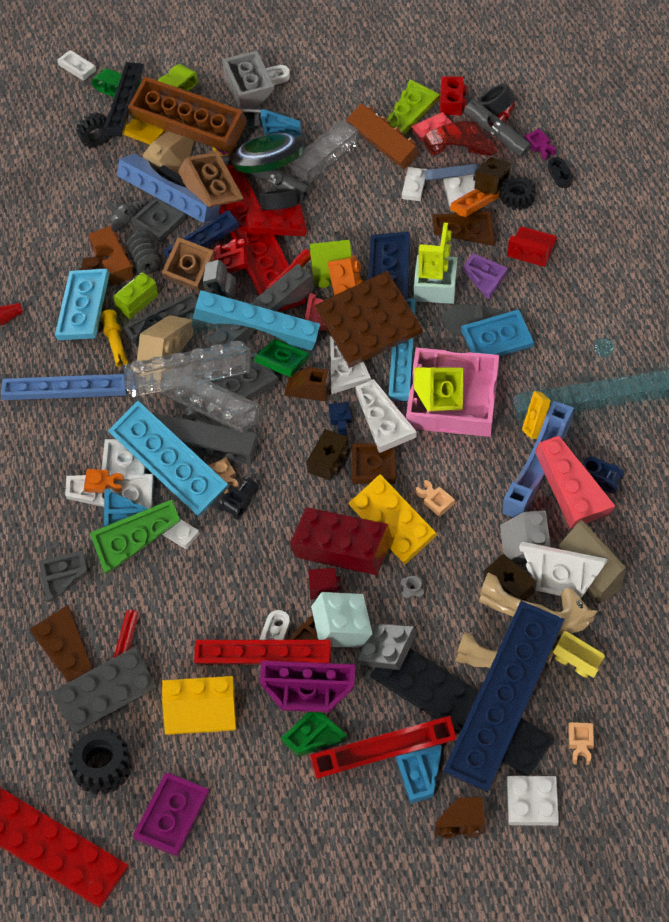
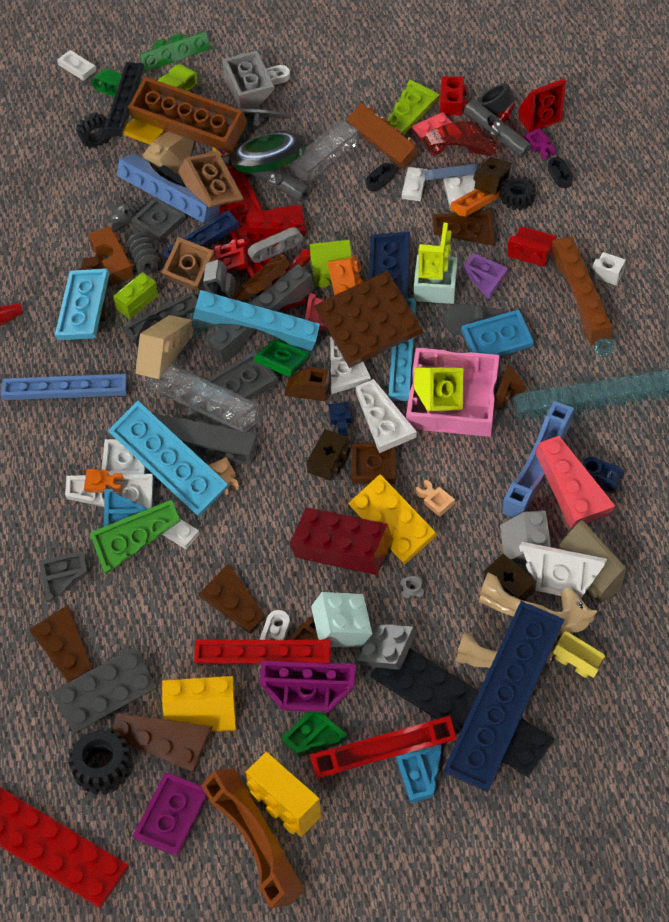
yellow pin [100,310,128,367] -> none
red axle [113,609,139,658] -> none
clear brick [124,341,251,397] -> none
black connector [218,476,259,520] -> none
dark azure wing [260,109,302,136] -> none
black tyre [260,189,298,210] -> none
dark red brick [308,568,341,599] -> none
reddish brown slope [435,797,485,839] -> none
white plate [507,776,559,826] -> none
yellow plate [522,391,551,439] -> none
light nougat plate [568,722,594,765] -> none
none -> reddish brown wing [111,713,212,772]
none -> green bracket [139,31,211,72]
none -> reddish brown wing [199,563,265,634]
none -> dark orange arch [201,768,305,909]
none -> reddish brown wing [229,253,291,301]
none -> yellow brick [246,752,322,837]
none -> light grey beam [248,227,303,263]
none -> black beam [366,163,396,192]
none -> reddish brown slope [494,365,526,410]
none -> red slope [518,78,566,133]
none -> dark orange arch [551,236,612,345]
none -> white brick [592,252,626,286]

